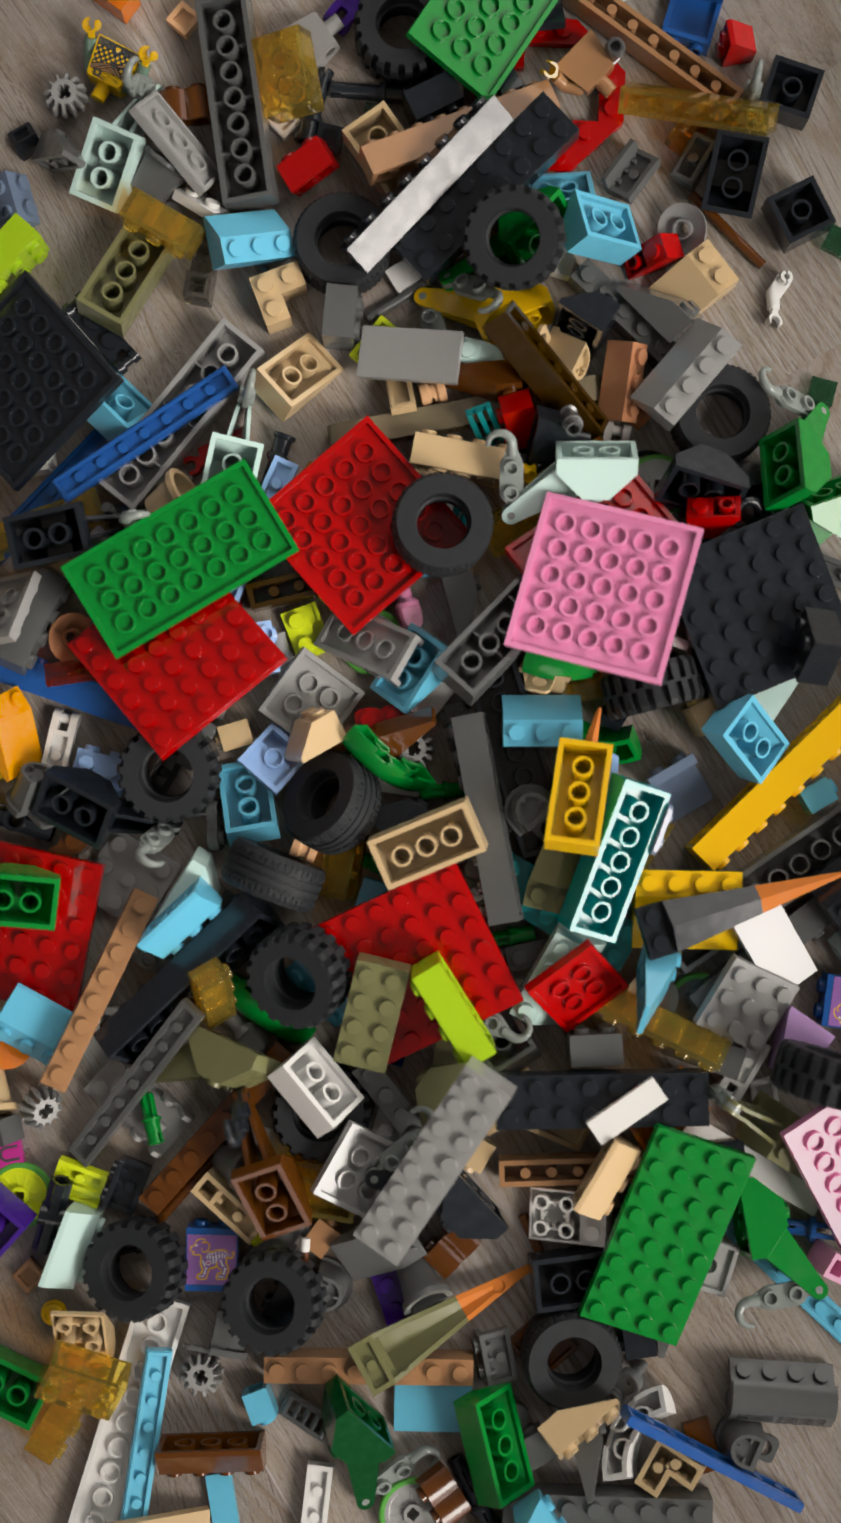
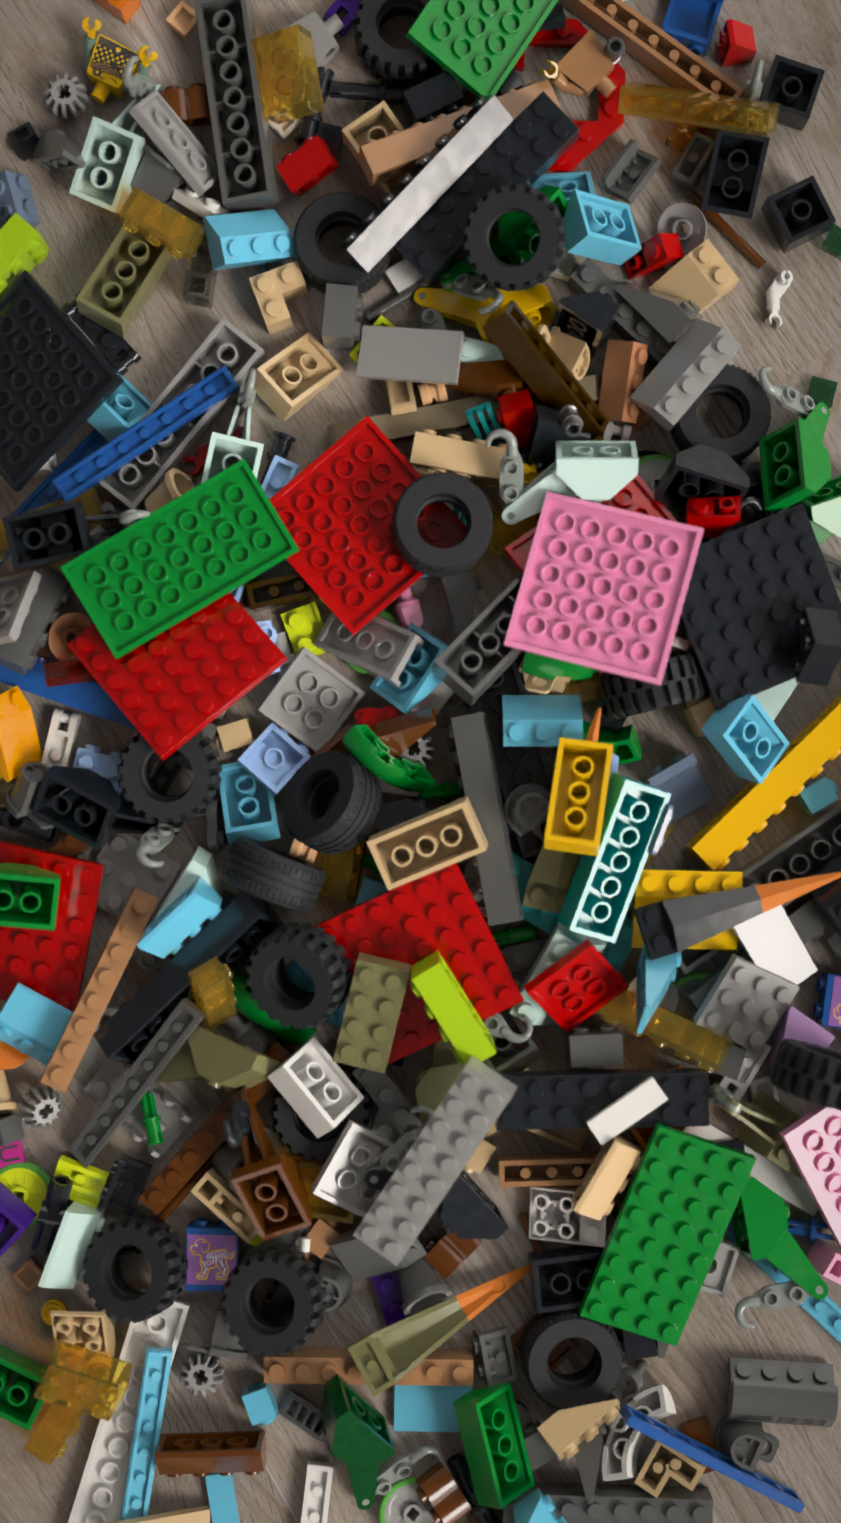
tan slope [284,707,346,763] -> none

